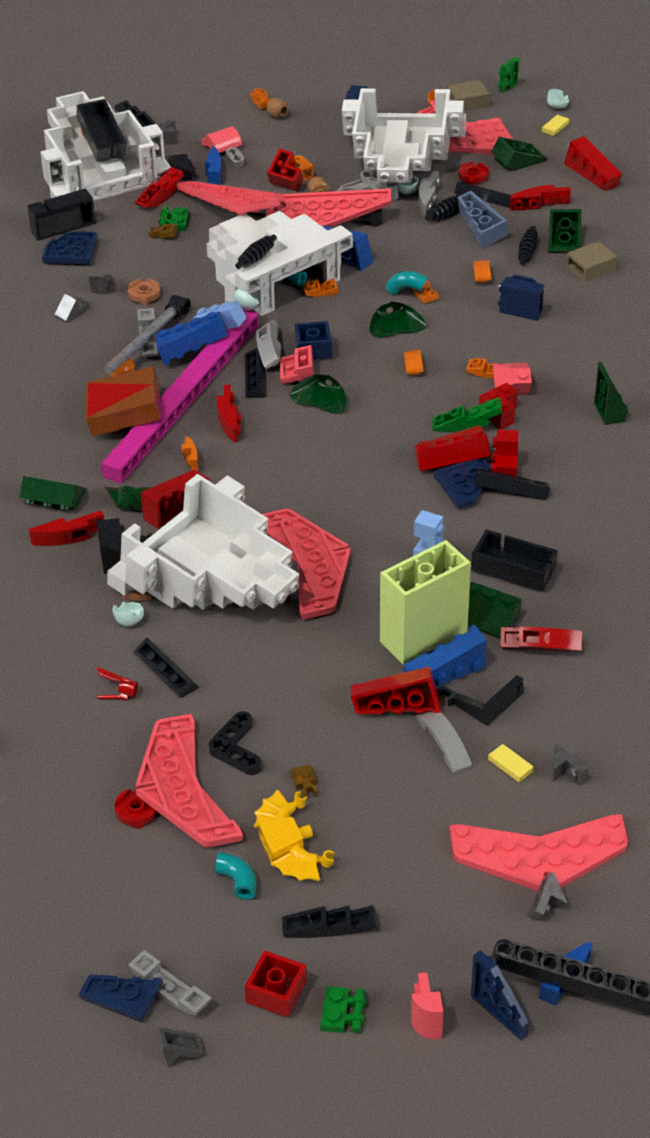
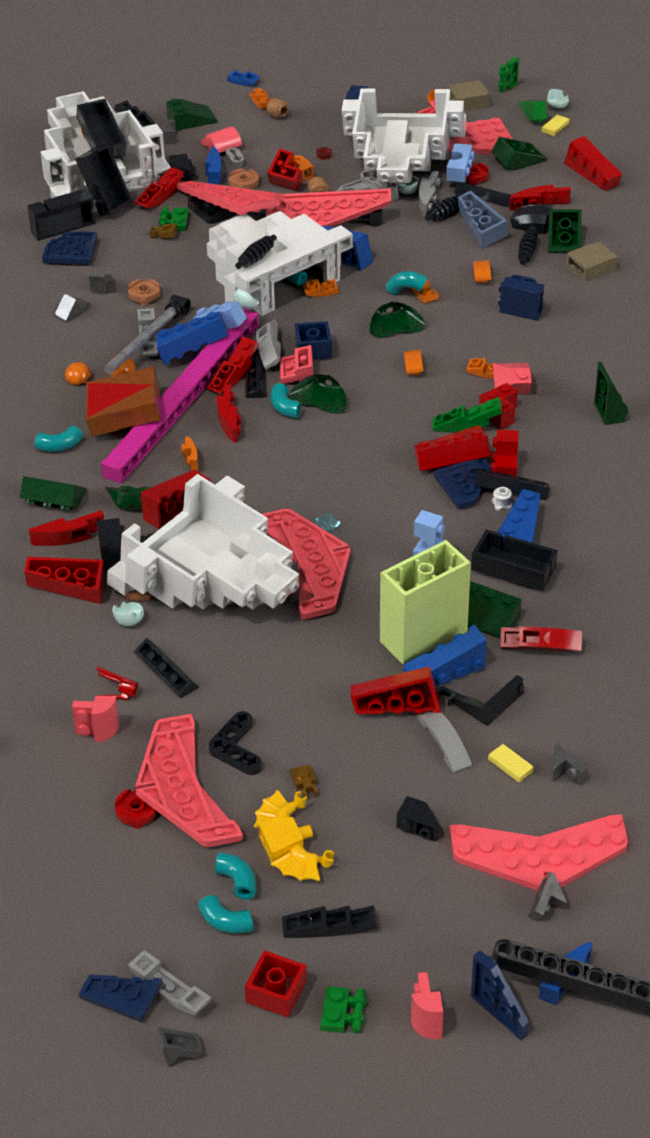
none -> red wedge [24,556,106,604]
none -> teal cylinder [34,425,83,452]
none -> orange hair [65,362,92,385]
none -> coral brick [72,696,119,742]
none -> black piece [75,144,132,216]
none -> dark green slope [166,99,217,131]
none -> black beam [188,196,237,224]
none -> teal cylinder [198,895,254,934]
none -> red slope [207,336,259,395]
none -> blue slope [227,70,260,86]
none -> nougat plate [229,168,259,189]
none -> teal cylinder [270,383,301,419]
none -> clear light blue plate [314,512,340,533]
none -> clear red tile [316,147,331,160]
none -> black slope [396,796,439,842]
none -> light blue arch [447,143,475,182]
none -> white brick [492,487,512,511]
none -> blue wedge [497,489,540,551]
none -> black slope [510,204,553,235]
none -> green slope [519,100,547,123]

